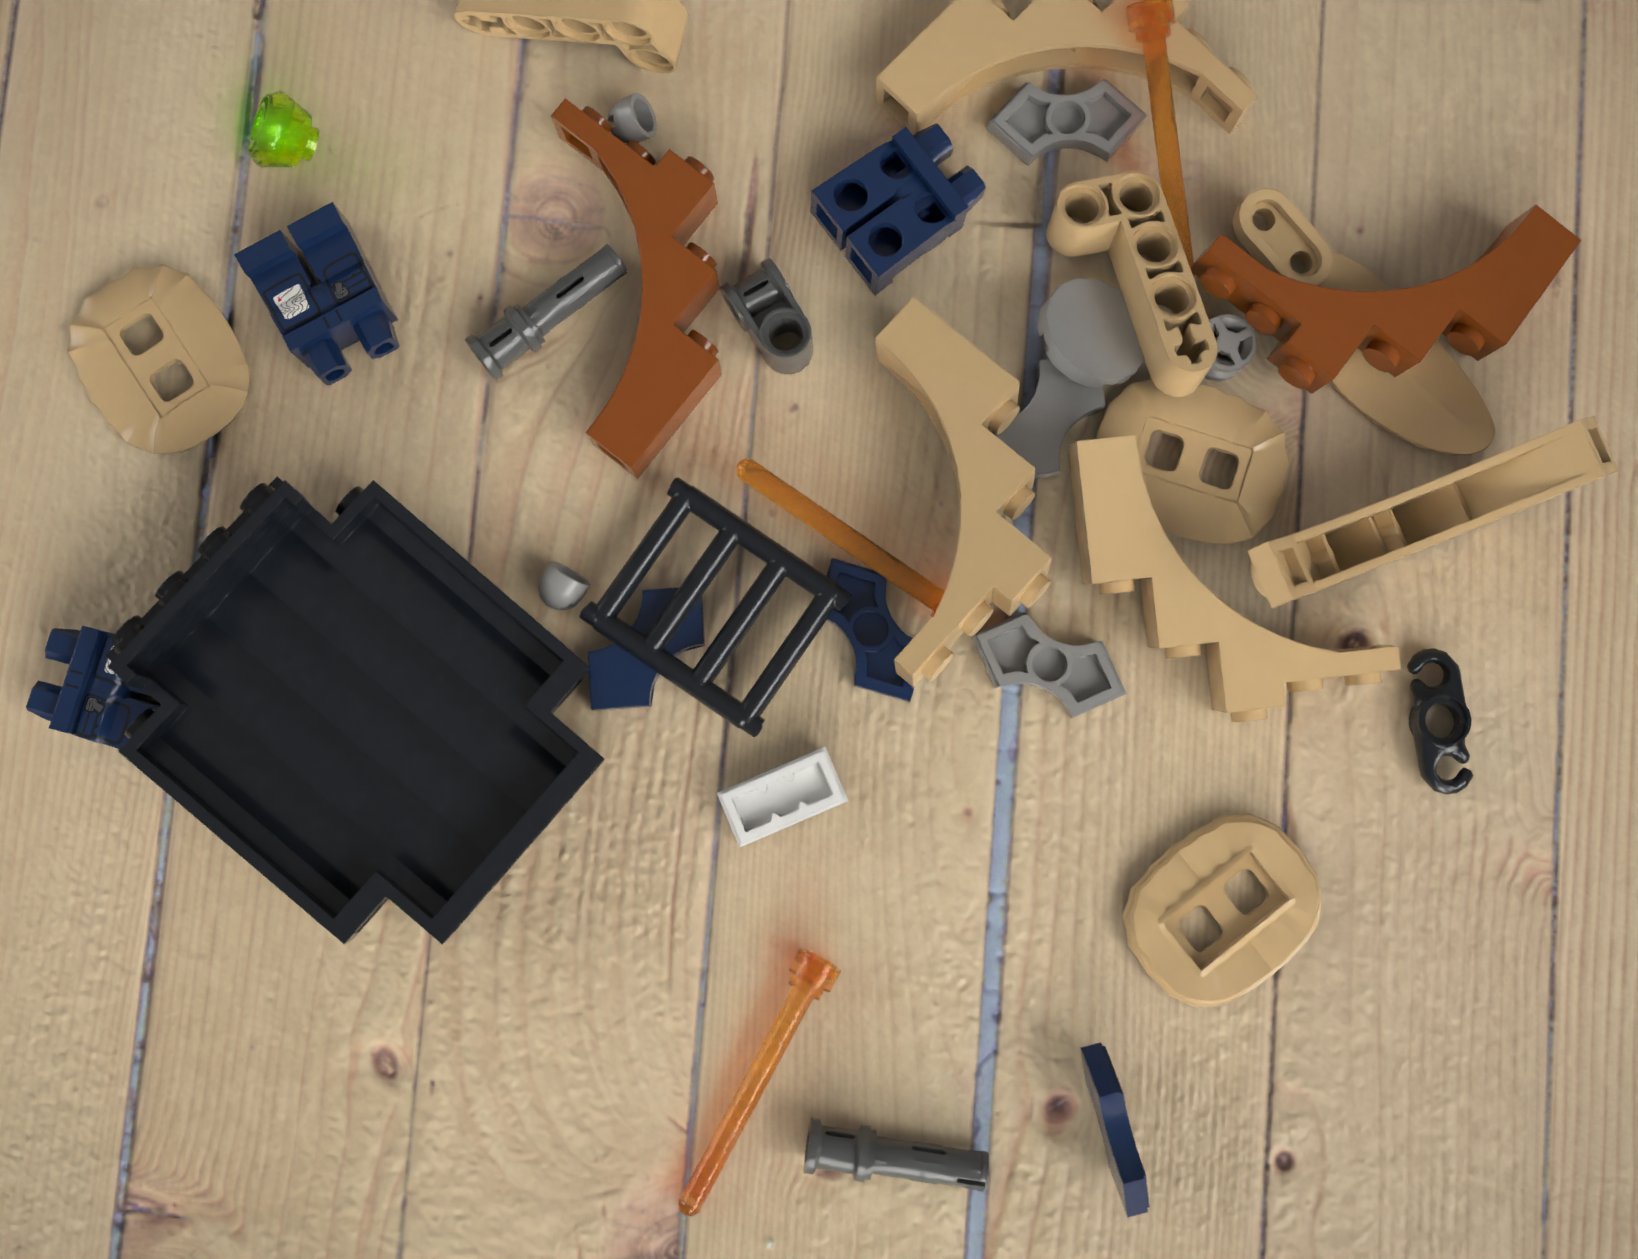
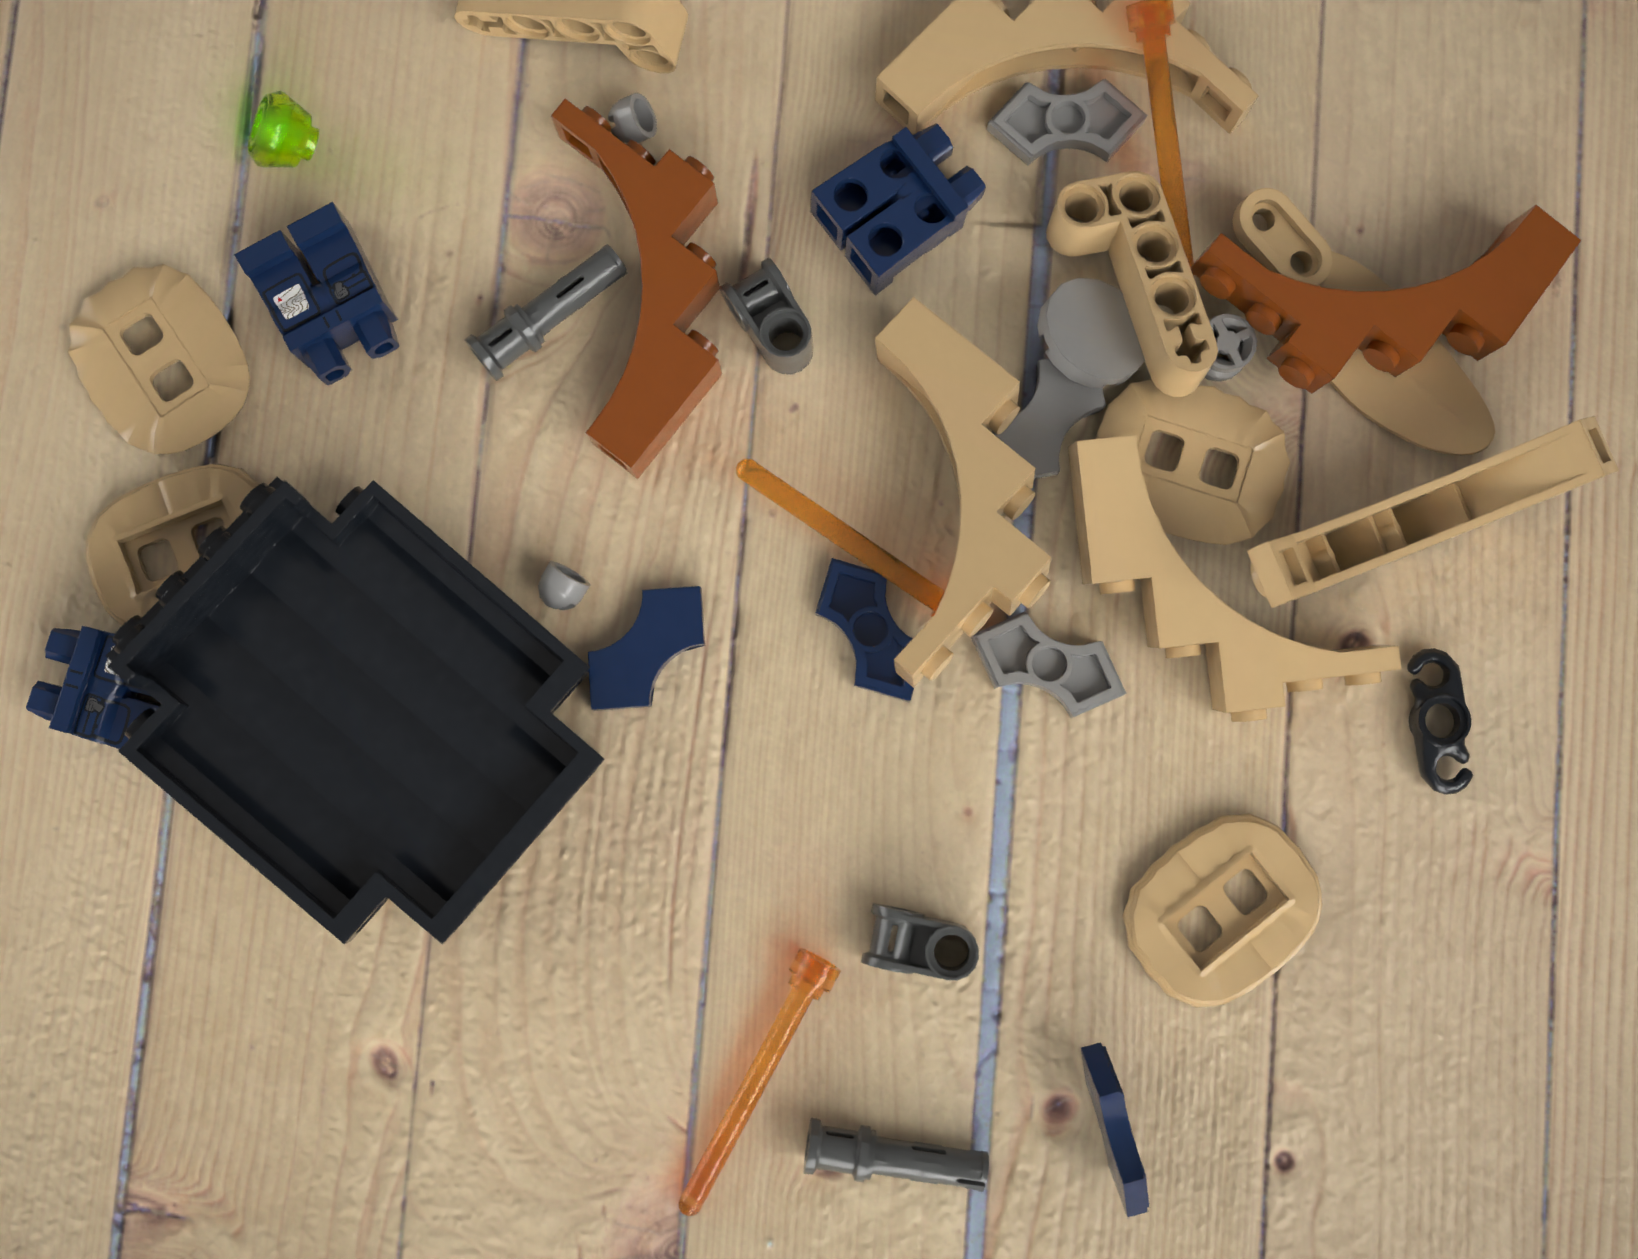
black bar [579,477,852,737] -> none
white plate [717,747,848,847] -> none
none -> tan piece [86,464,259,626]
none -> dark grey piece [861,903,979,980]

